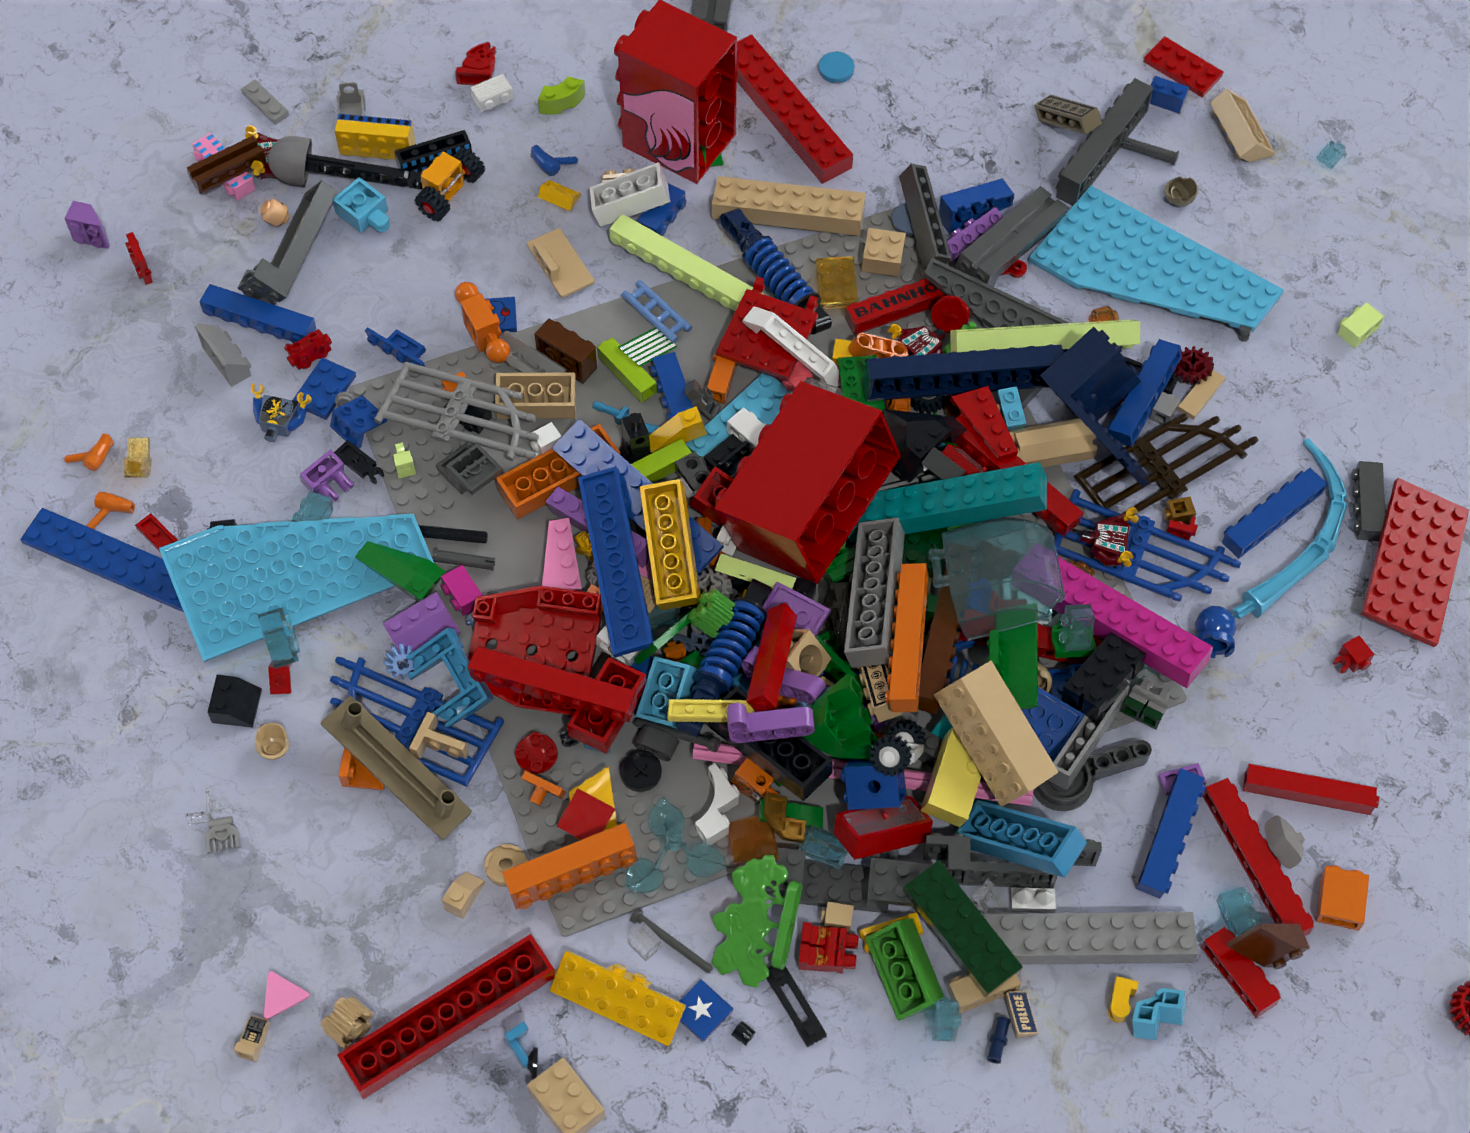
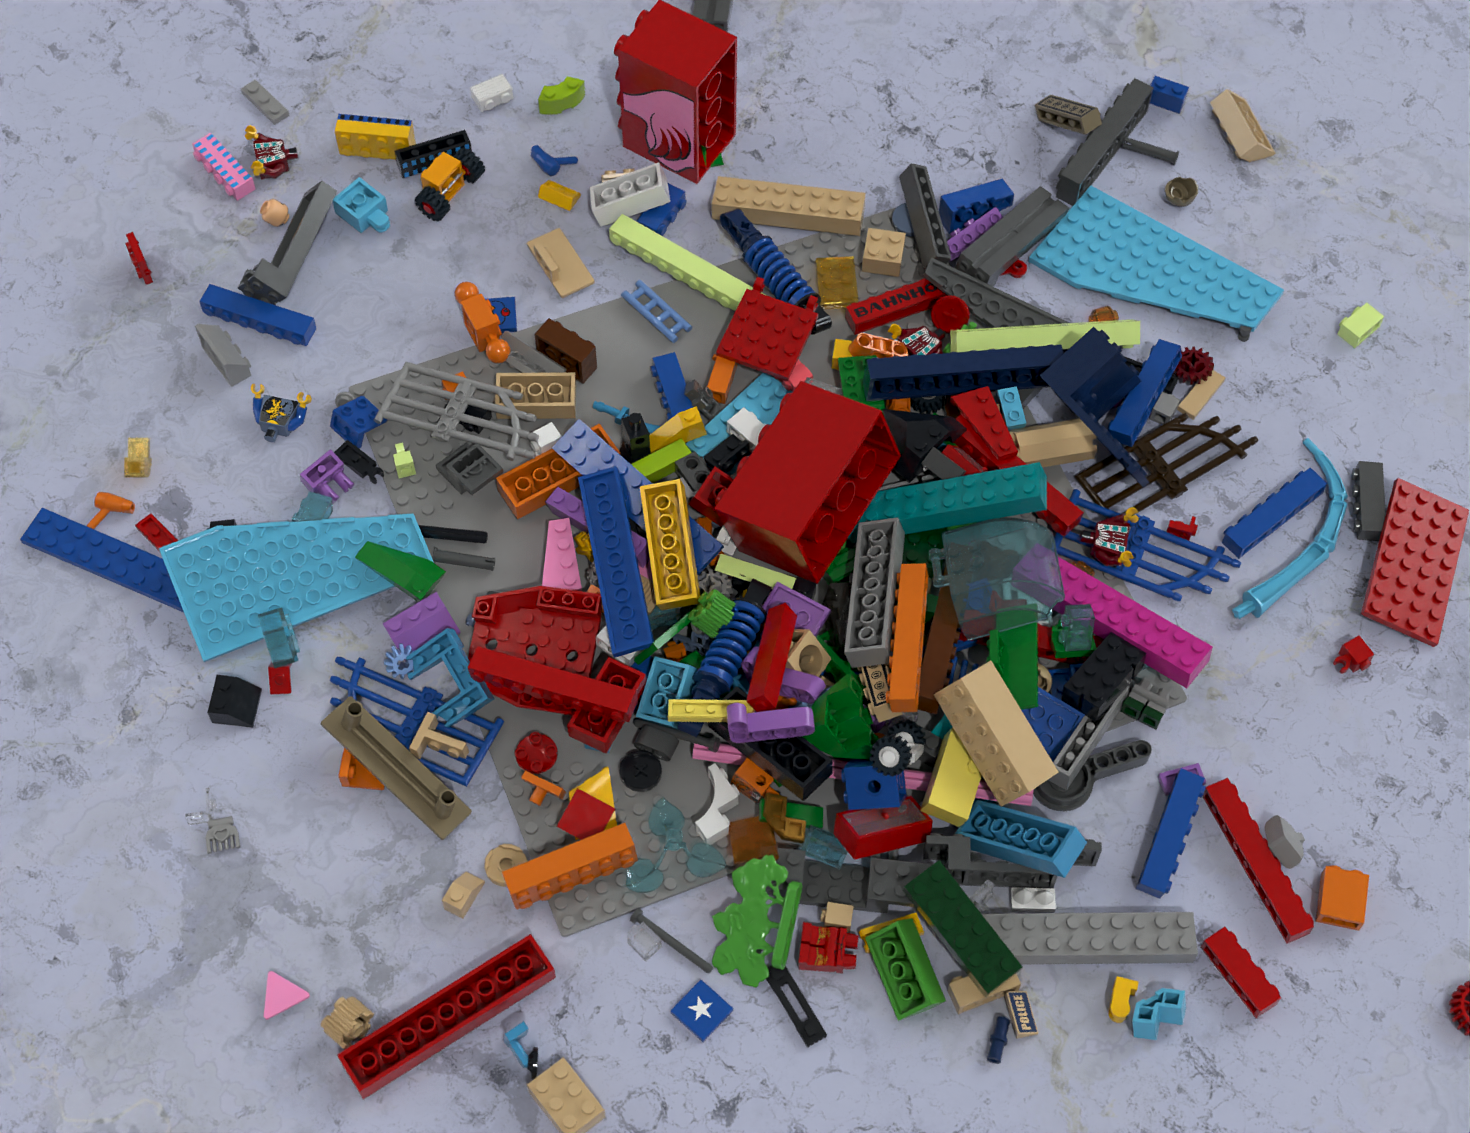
medium lavender slope [64,201,110,249] -> none
orange piece [64,433,114,471] -> none
reddish brown brick [186,136,267,194] -> none
tan leg [234,1015,270,1062] -> none
tan hair [255,723,289,760] -> none
piece [268,136,423,190] -> none
red brick [284,329,332,370] -> none
blue plate [293,358,356,420] -> none
light grey piece [336,82,366,116] -> none
blue bracket [365,327,426,367] -> none
dark pink brick [440,565,483,616] -> none
red piece [455,42,496,85] -> none
yellow bracket [550,951,686,1046] -> none
black bush [560,729,580,747] -> none
lime brick [597,337,657,403] -> none
sticker [618,327,678,367] -> none
black hose [731,1021,755,1046] -> none
red brick [737,34,853,184] -> none
white slope [742,306,841,393] -> none
dark azure tile [819,51,855,83] -> none
clear light blue brick [932,998,962,1042] -> none
red plate [1143,36,1224,98] -> none
pearl gold brick [1163,496,1197,524] -> none
blue tile [1195,606,1236,658] -> none
clear light blue brick [1216,886,1262,937] -> none
reddish brown slope [1227,924,1310,969] -> none
red brick [1243,764,1380,815] -> none
clear light blue bracket [1316,140,1347,170] -> none

